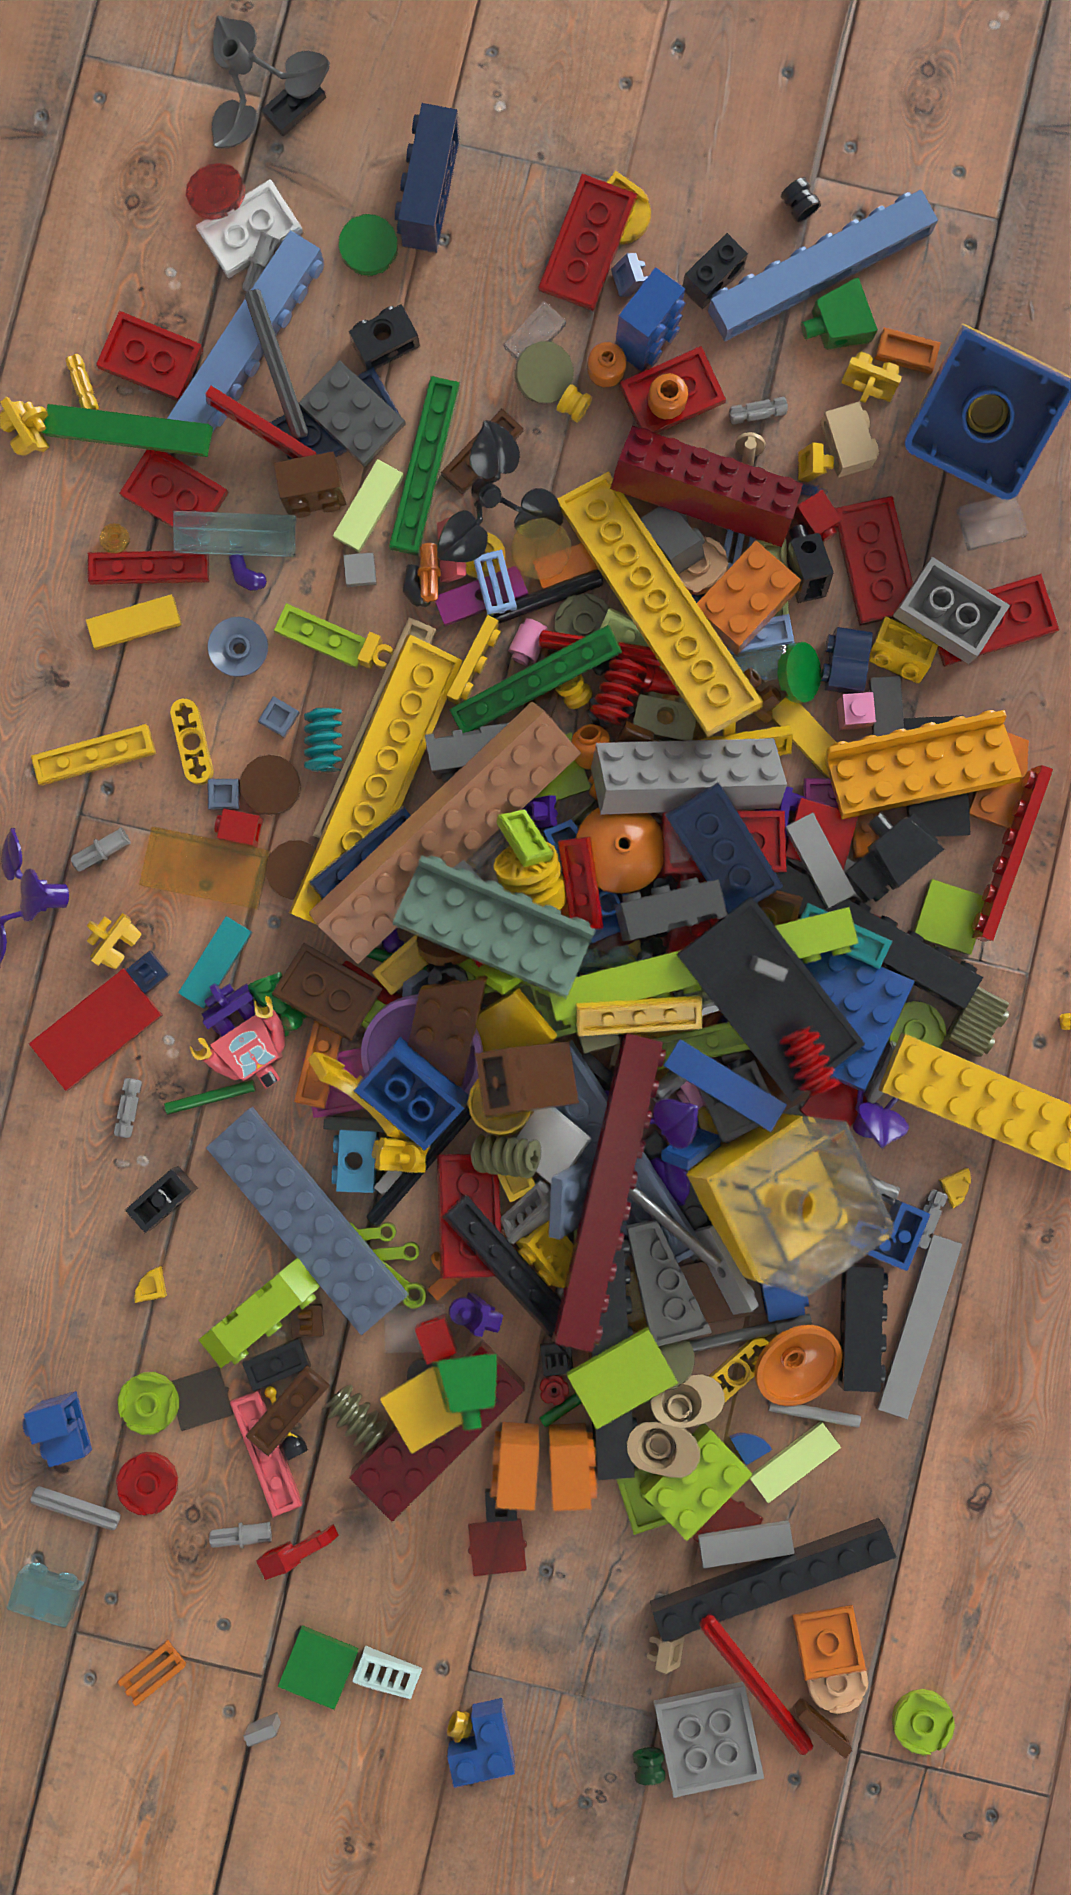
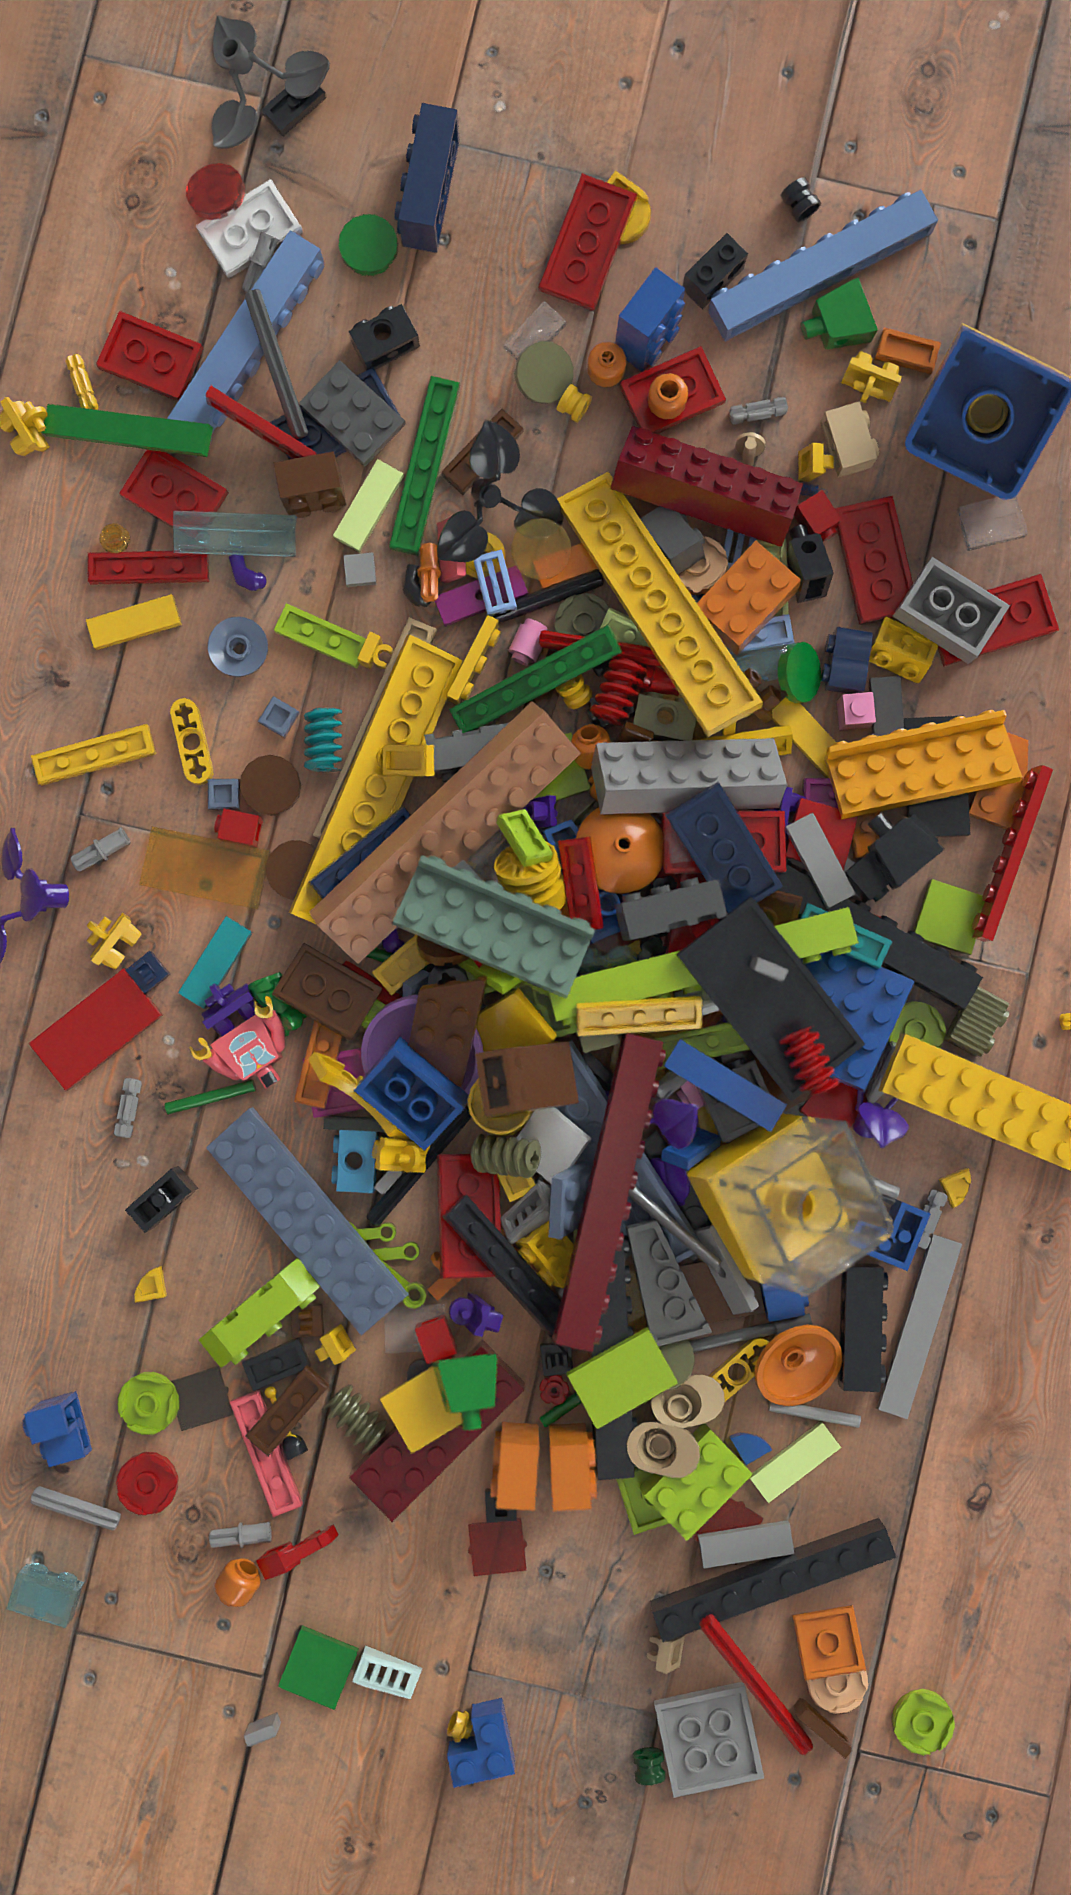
orange tile [117,1640,186,1706] -> none
medium blue tile [611,253,648,297] -> none
none -> orange head [215,1558,261,1607]
none -> yellow tile [315,1324,356,1365]
none -> yellow tile [383,745,434,776]

